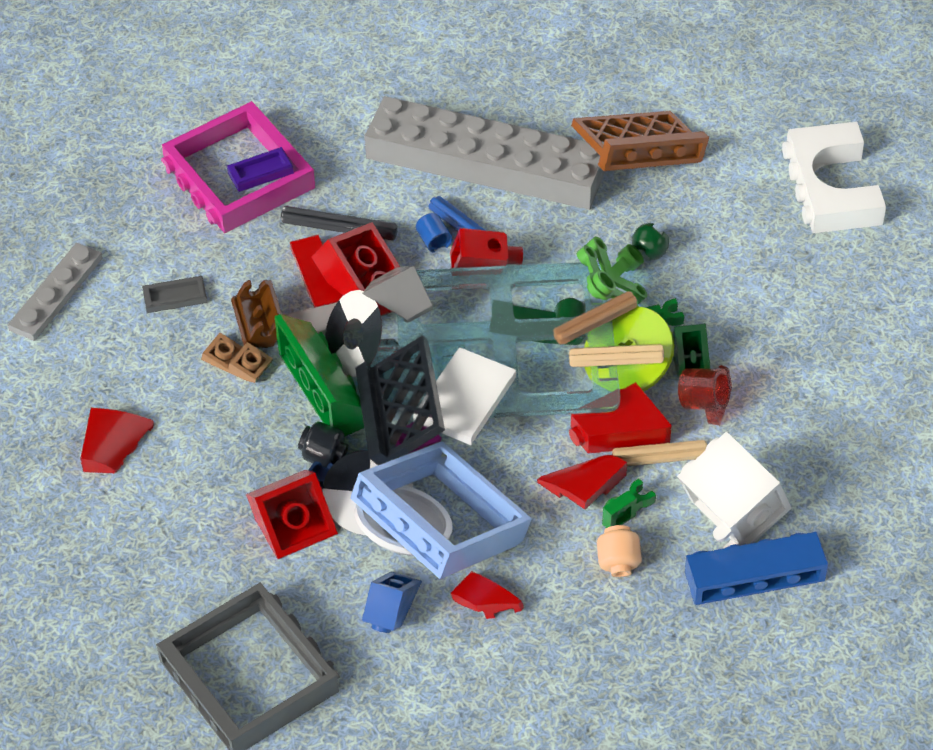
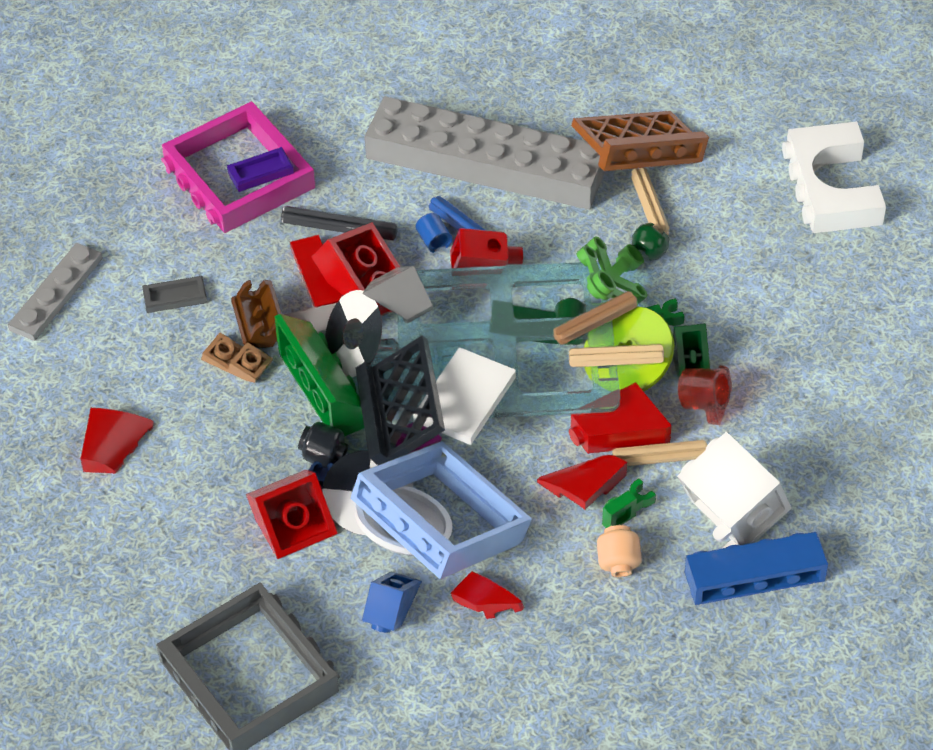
none -> tan axle [631,168,669,235]

